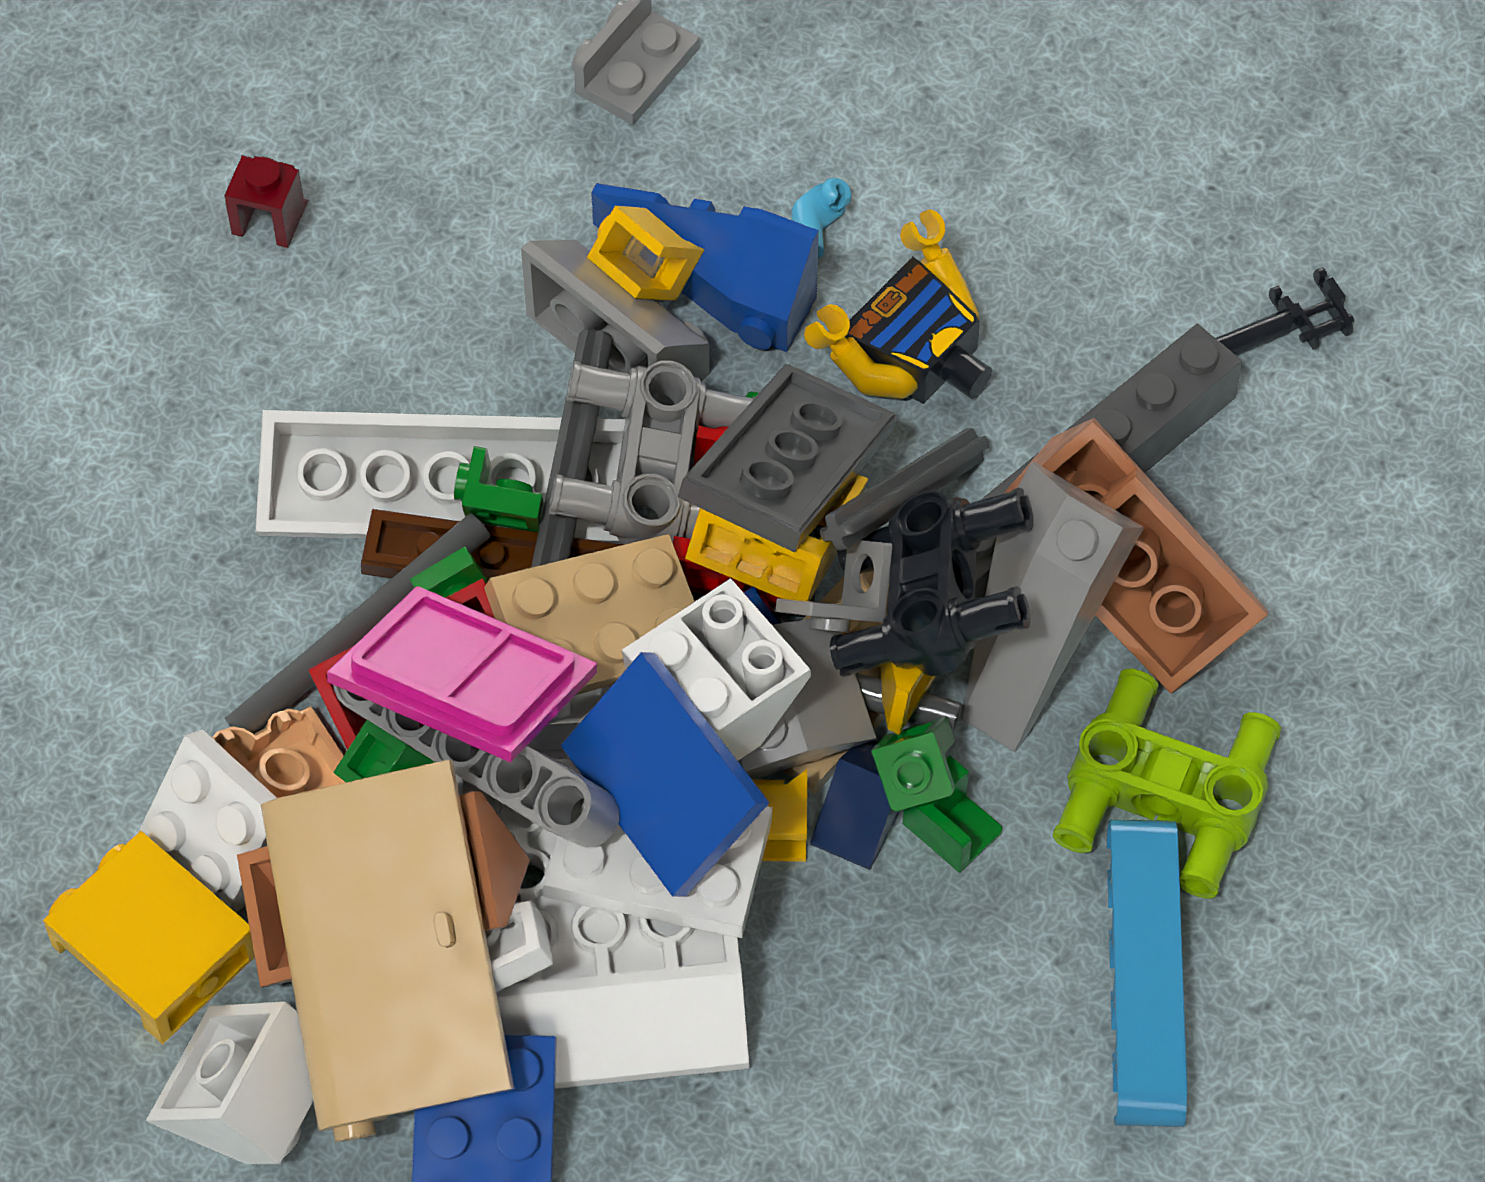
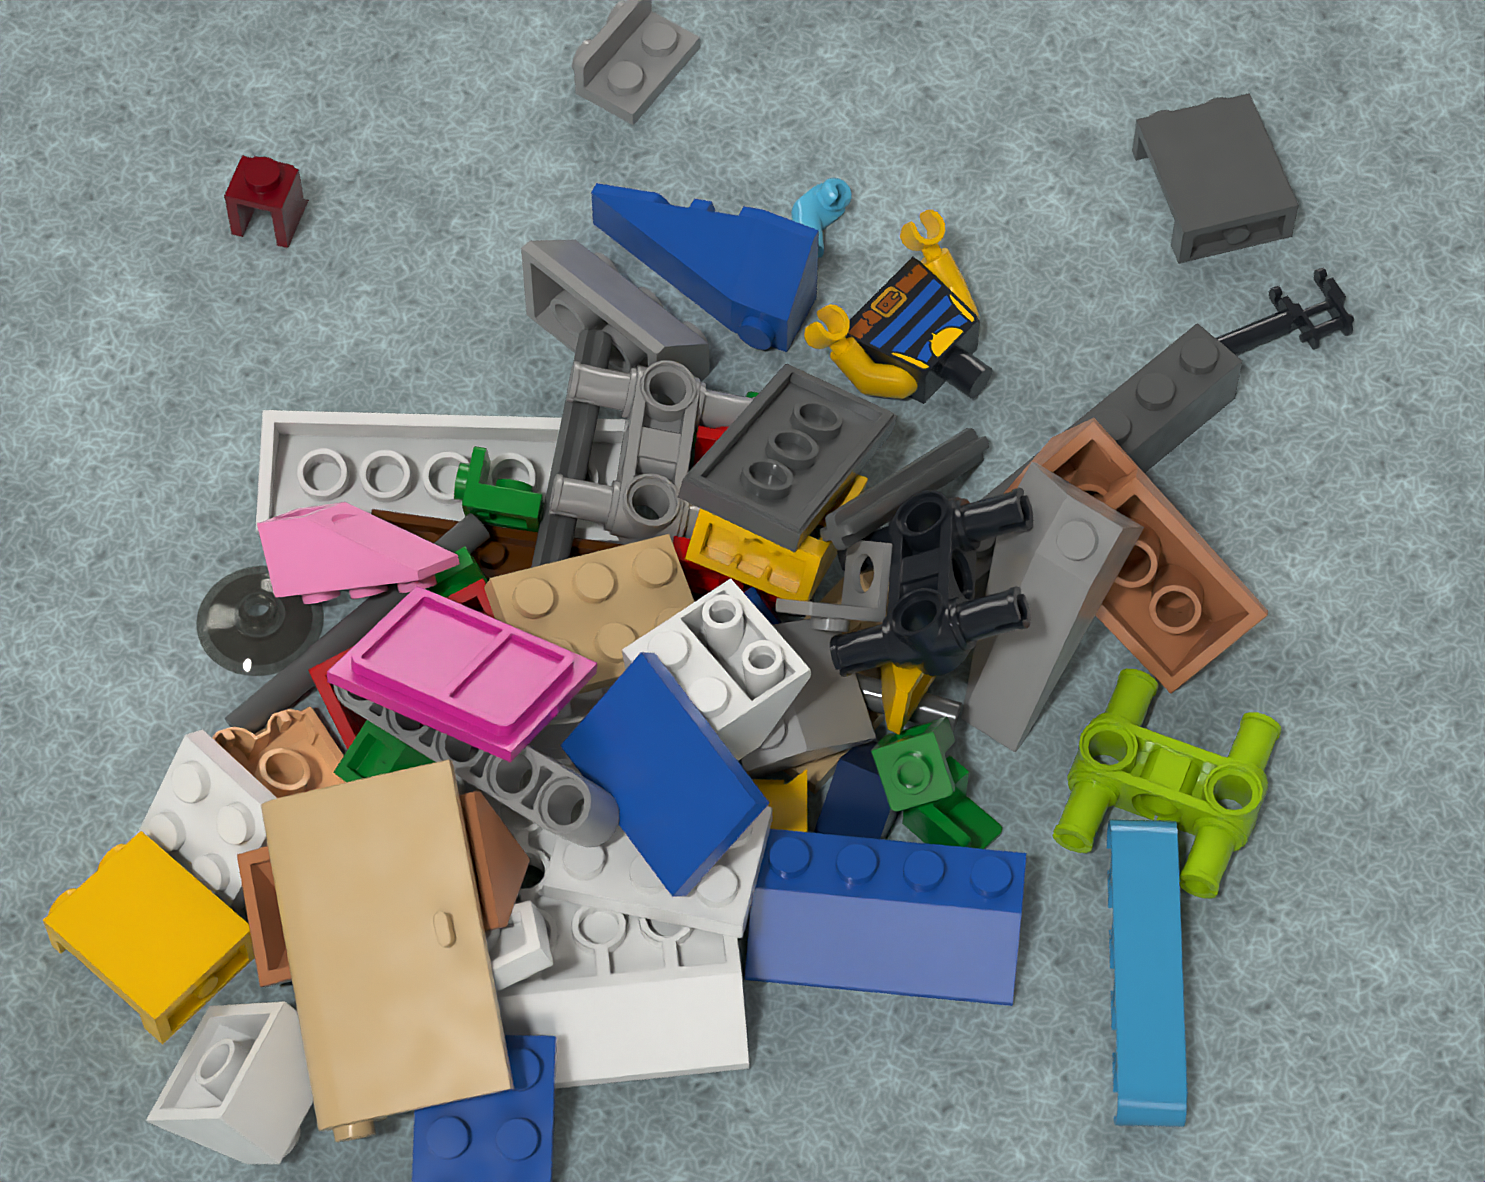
yellow window [587,205,705,301] -> none
none -> clear smoke dish [196,566,324,676]
none -> bright pink slope [257,502,460,604]
none -> slope [745,829,1026,1006]
none -> dark grey panel [1132,93,1299,264]

